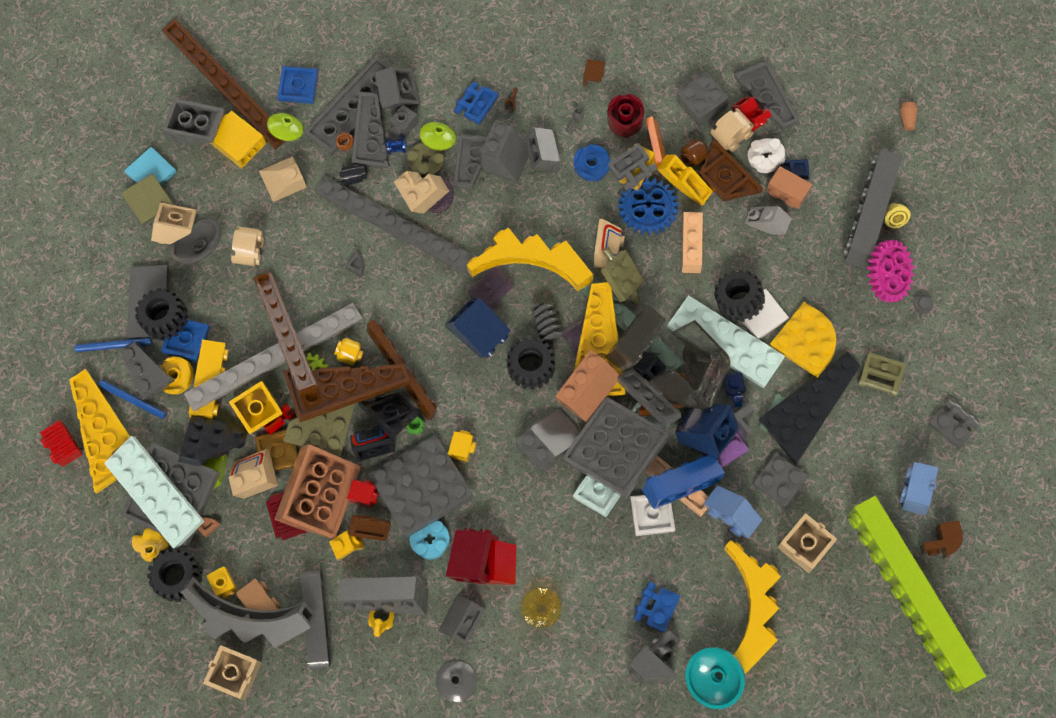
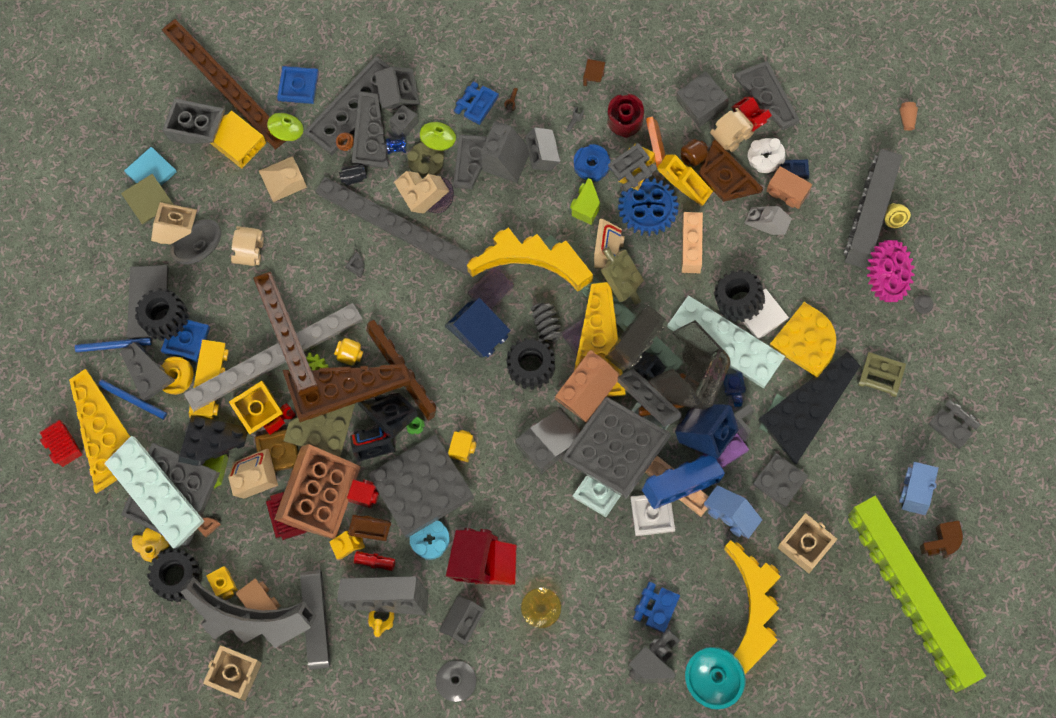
none -> red pin [354,551,396,572]
none -> lime slope [570,178,600,225]

